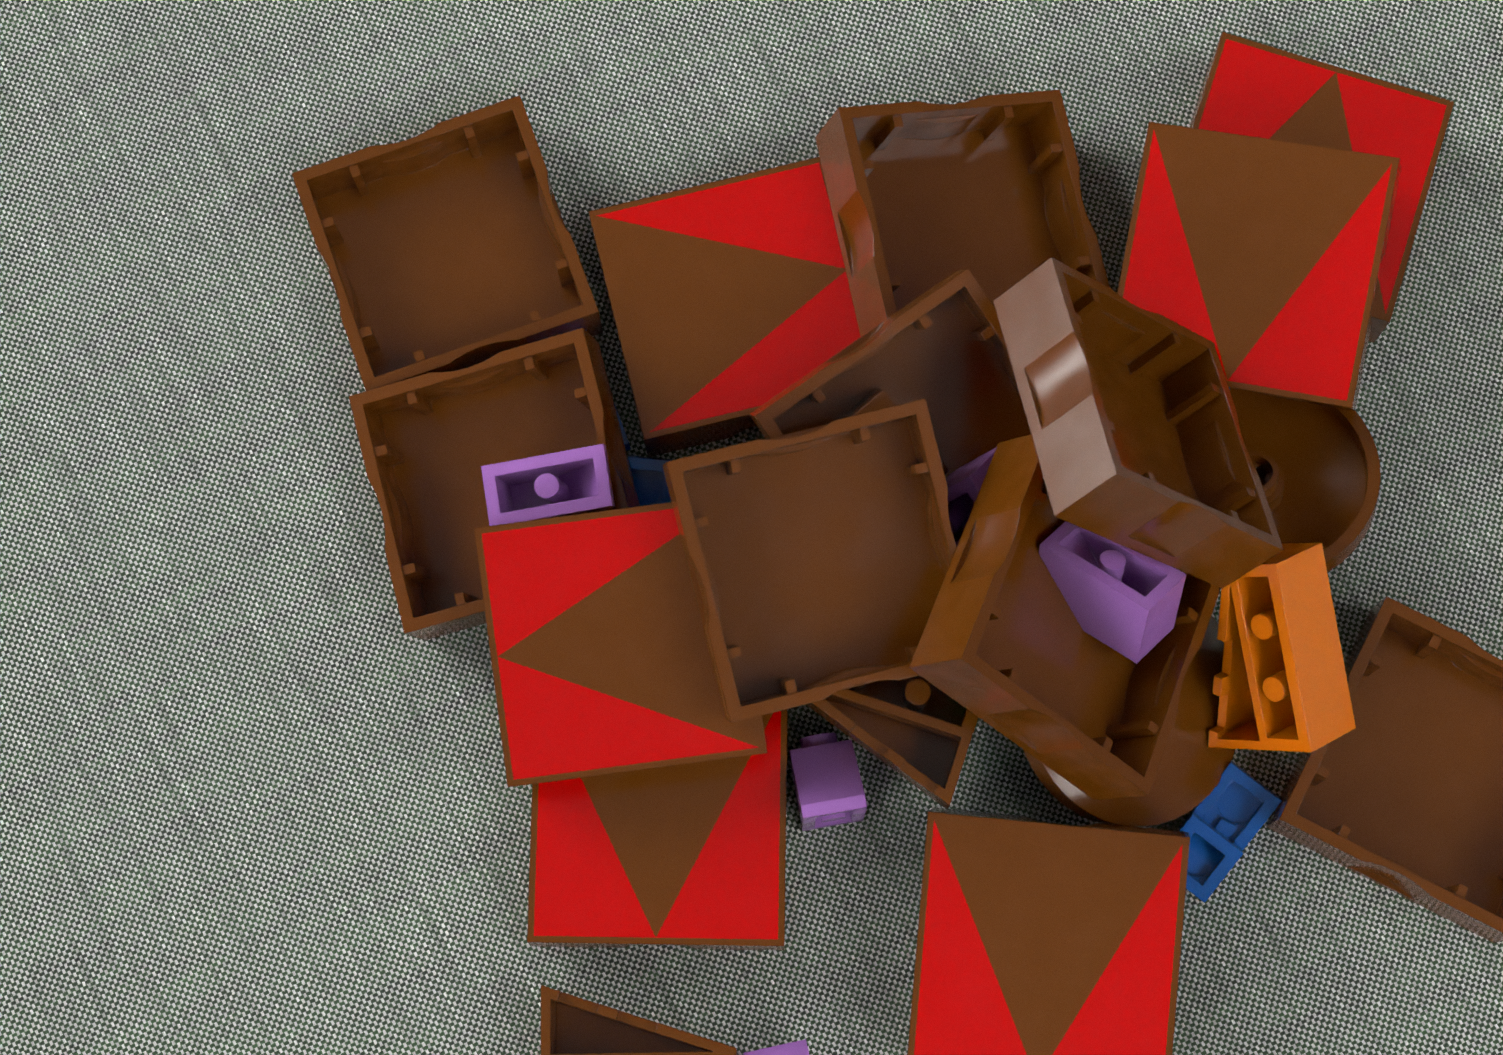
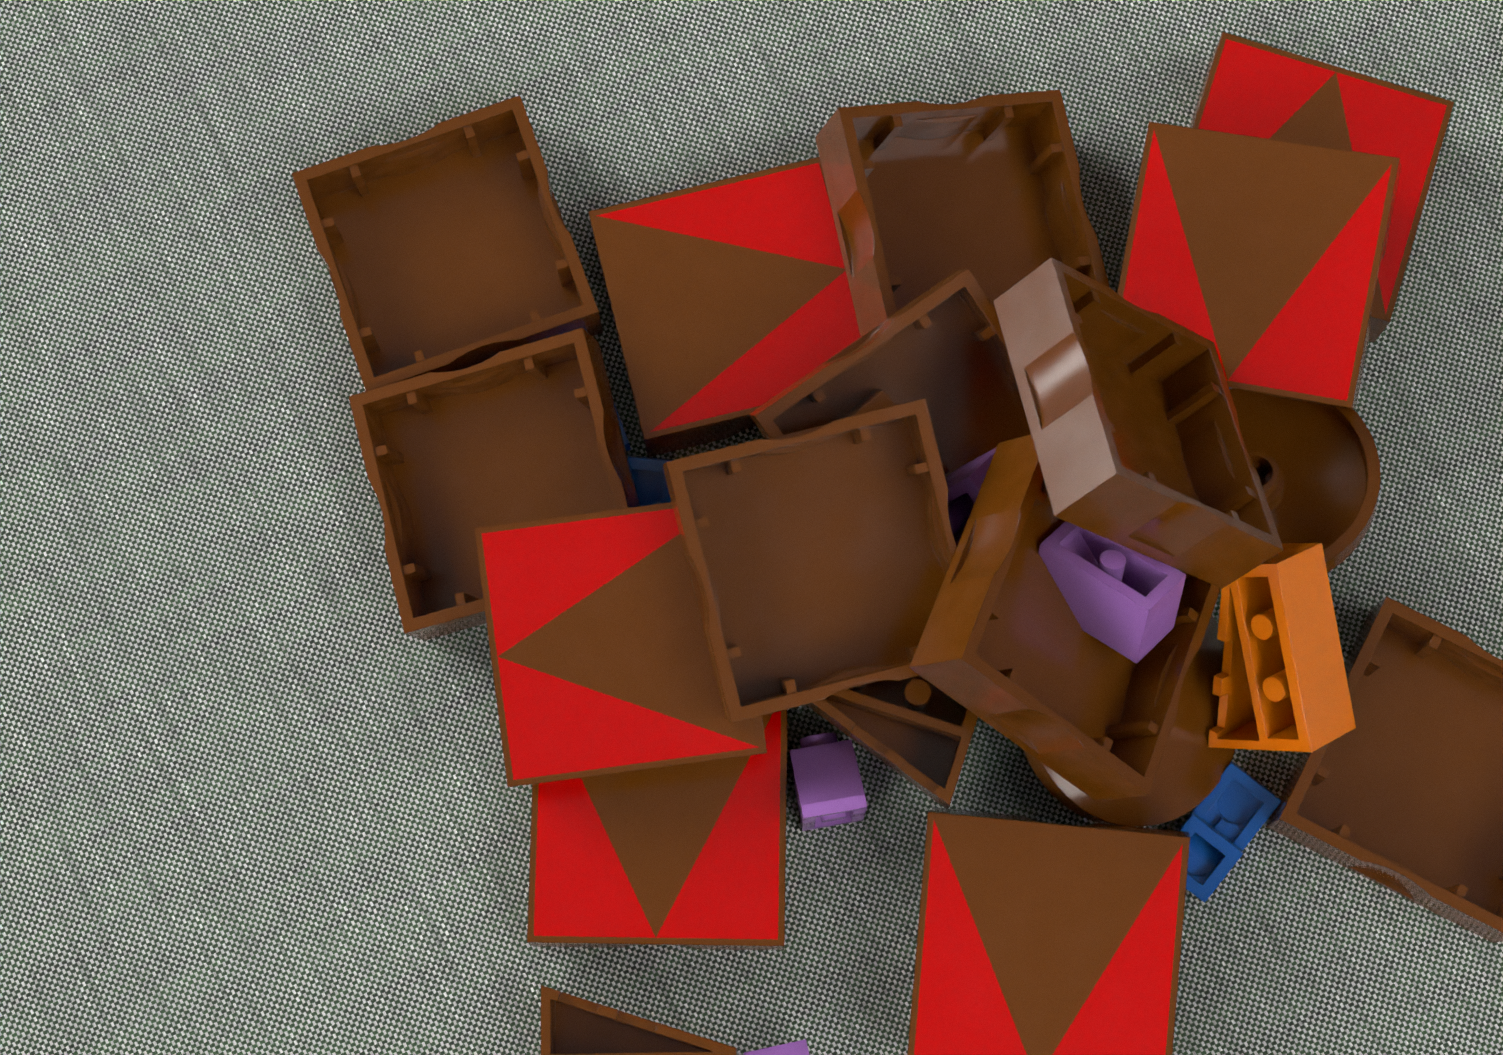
medium lavender slope [481,444,615,526] -> none

